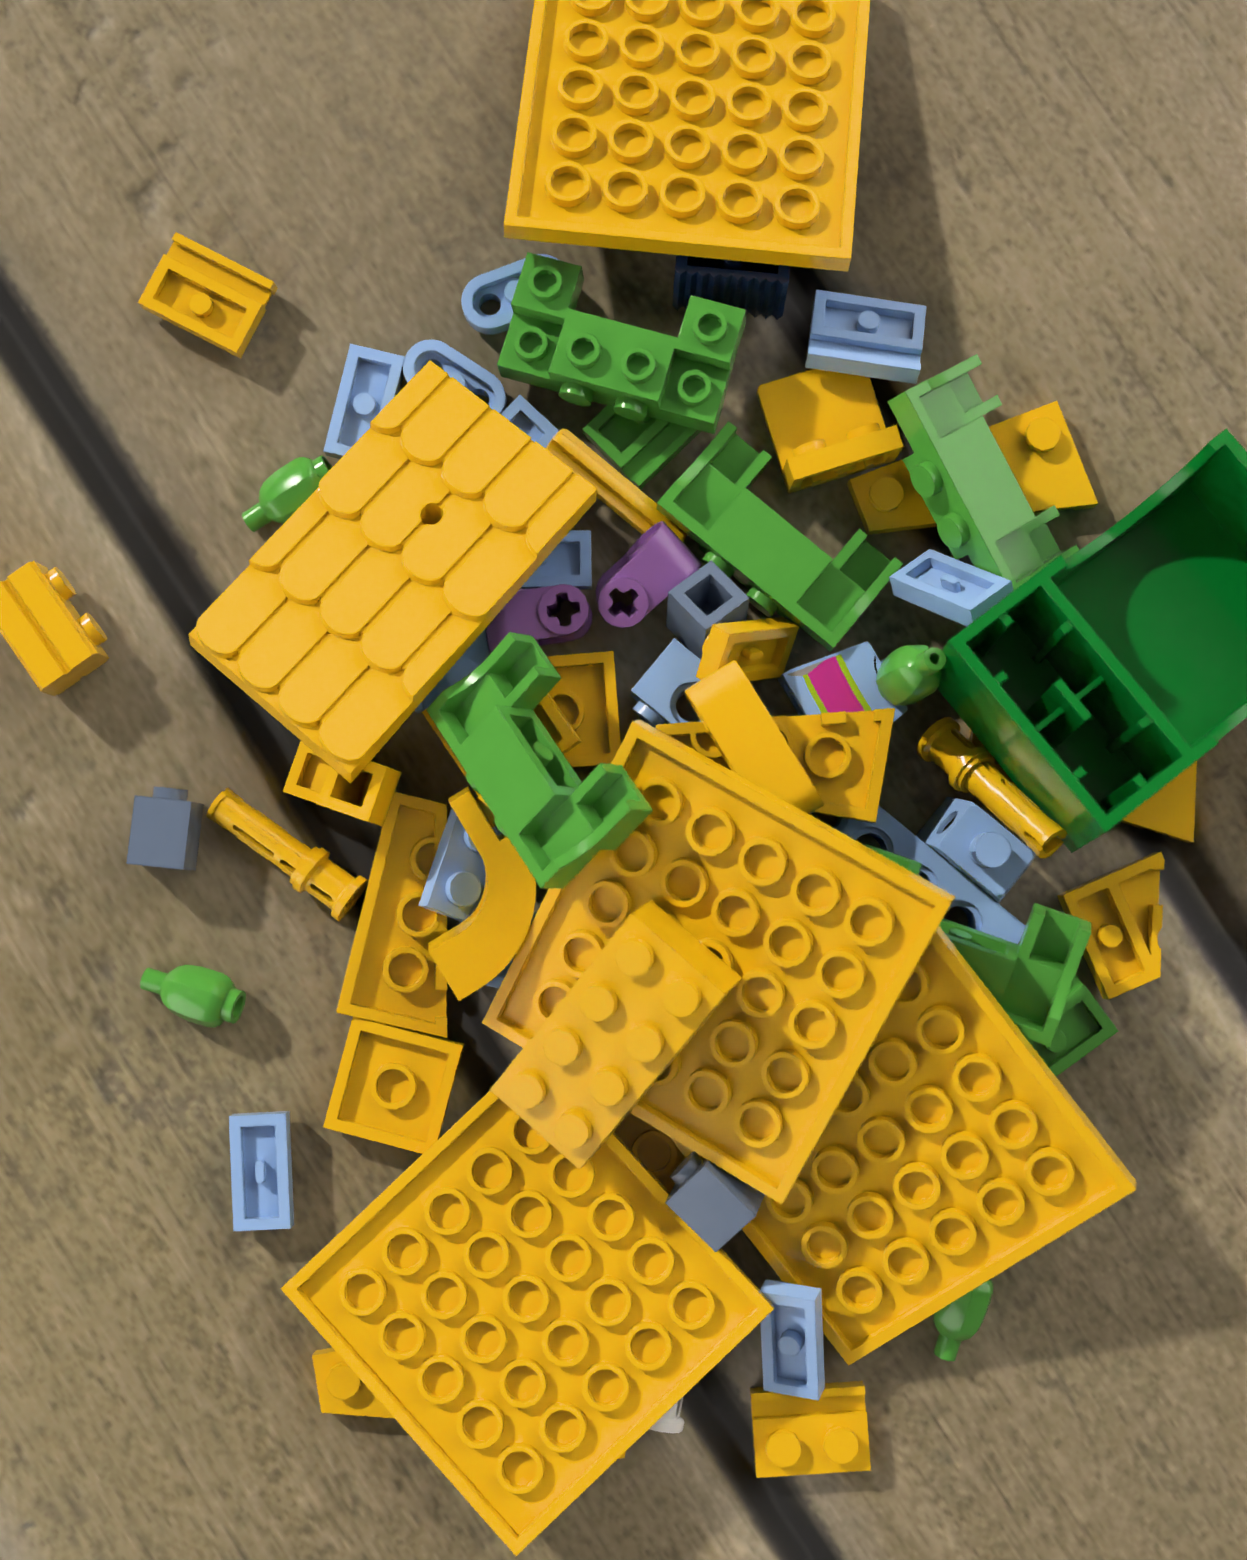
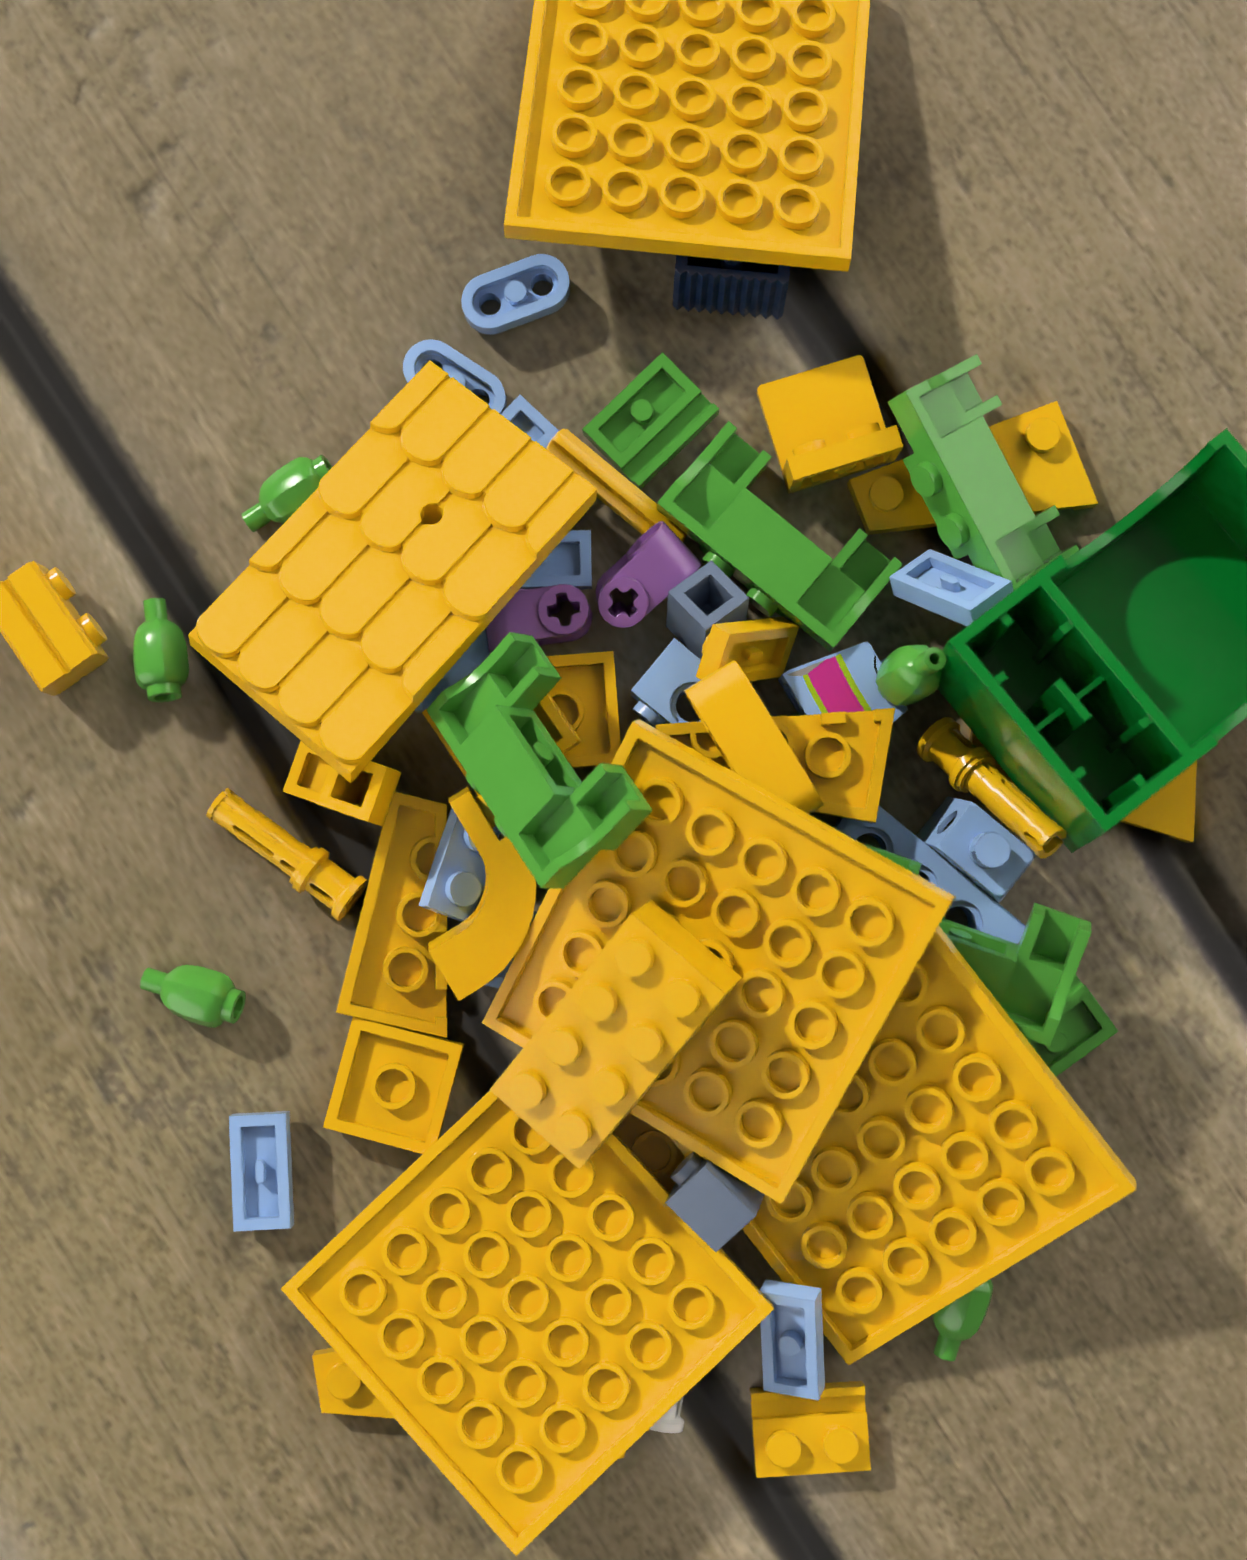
sand blue brick [126,786,204,870] -> none
yellow plate [138,232,278,359] -> none
light blue plate [323,344,405,459] -> none
bright green bracket [497,252,746,434] -> none
light blue plate [805,289,926,384] -> none
yellow wing [1057,852,1165,1000] -> none
none -> bright green plant [133,598,189,702]

